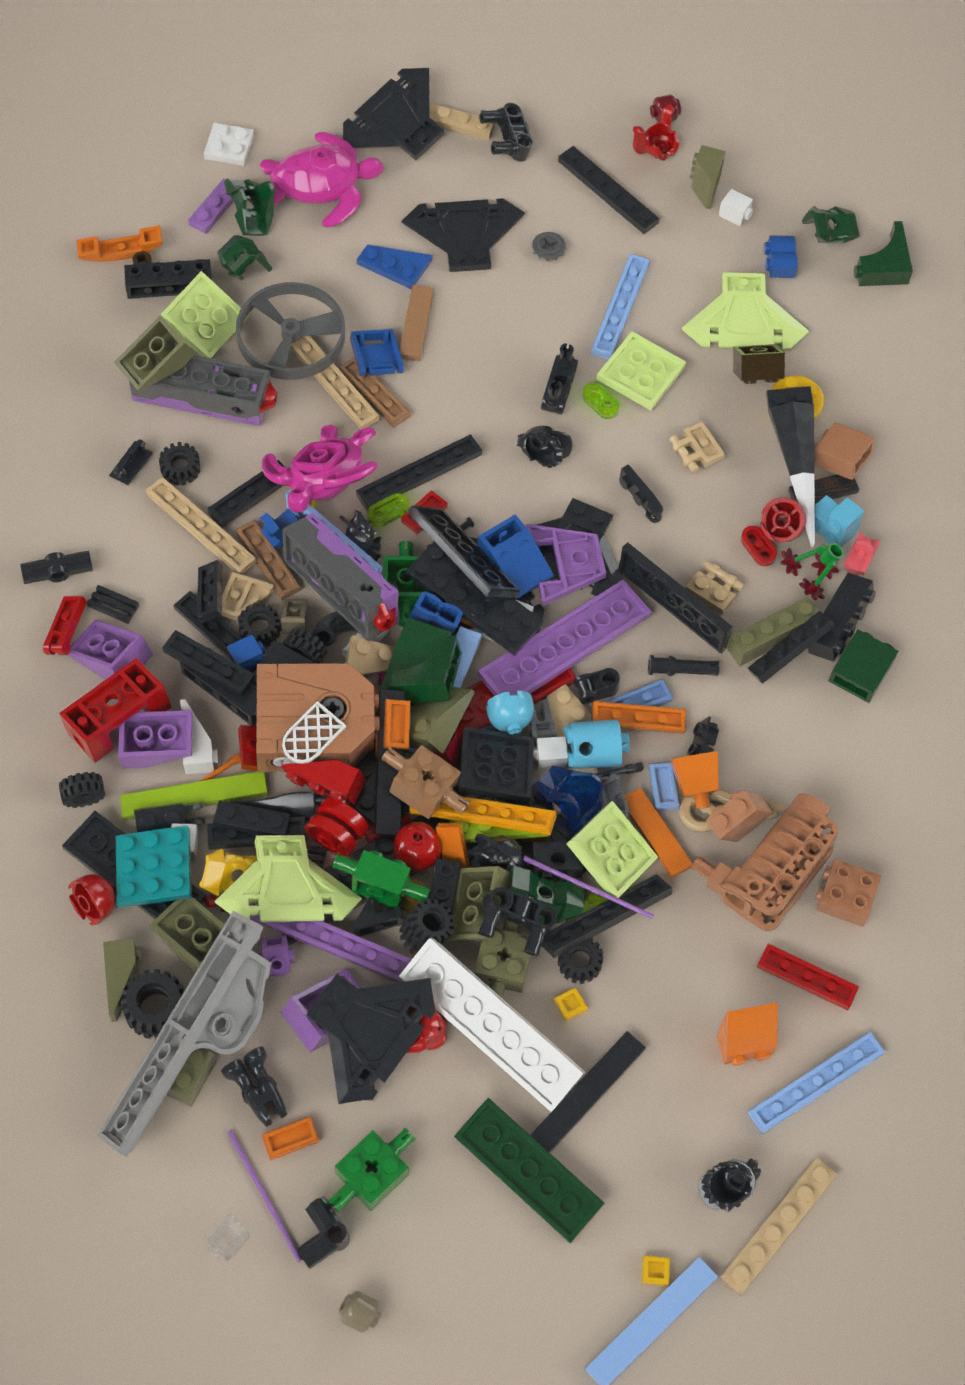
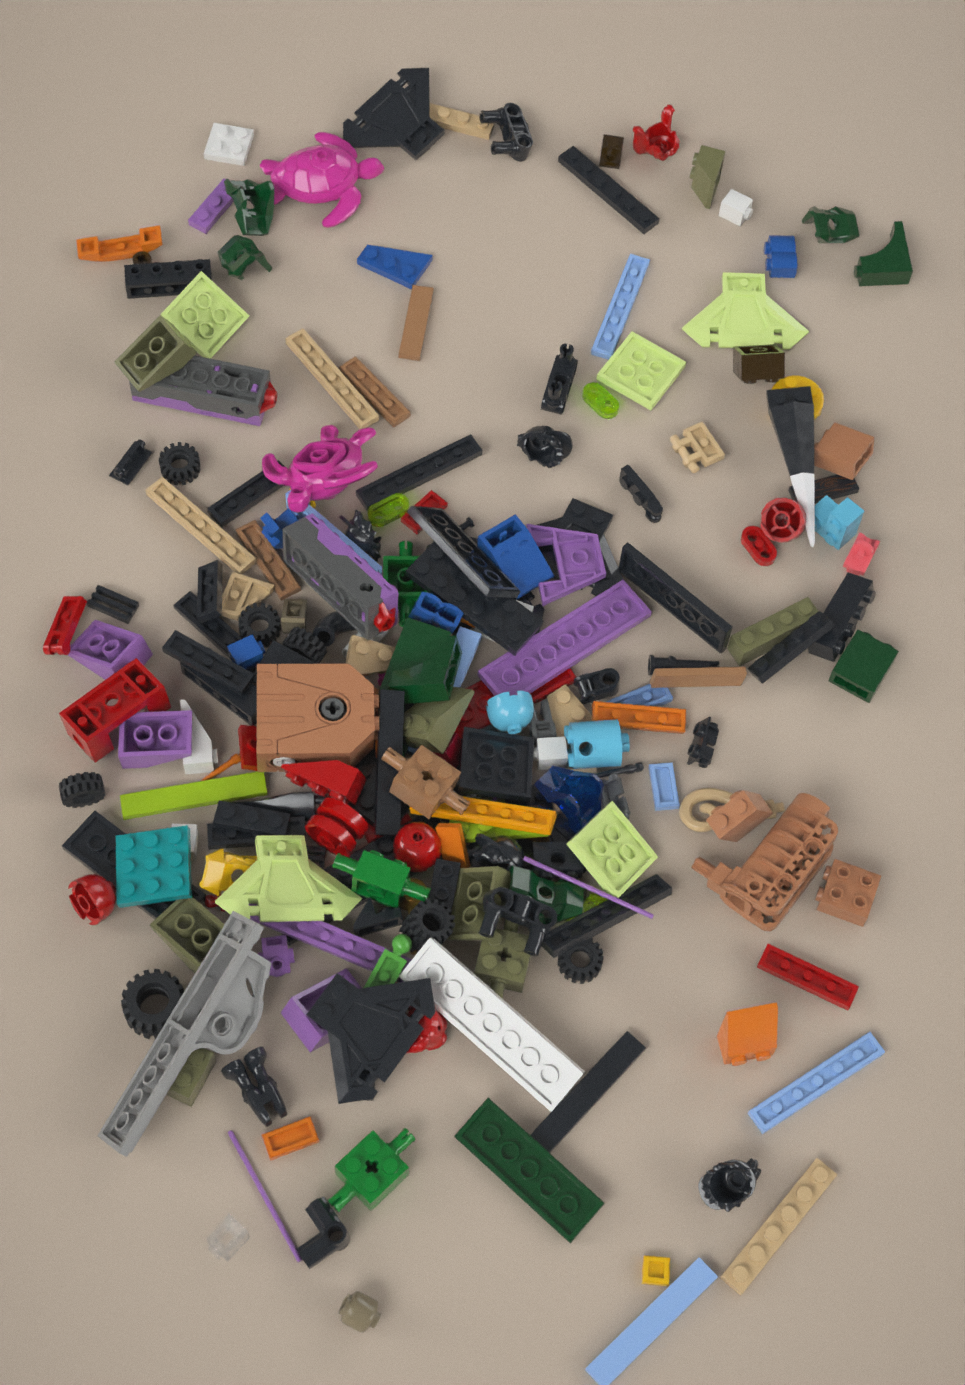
black piece [20,550,93,584] -> none
olive slope [103,938,142,1022] -> none
black hinge [134,802,205,833] -> none
dark grey piece [236,282,345,380] -> none
white window [282,701,346,764] -> none
blue container [350,329,404,376] -> none
orange tile [383,699,410,750] -> none
black plate [401,198,525,272] -> none
dark grey gear [532,232,566,262] -> none
yellow tile [553,987,588,1022] -> none
orange tile [623,787,693,879] -> none
dark red head [650,94,681,122] -> none
orange torso [670,751,719,809] -> none
tan plate [685,560,745,615] -> none
plant [781,543,844,600] -> none
none -> bright green plate [363,934,412,988]
none -> dark brown brick [599,134,624,169]
none -> medium nougat tile [650,667,747,688]

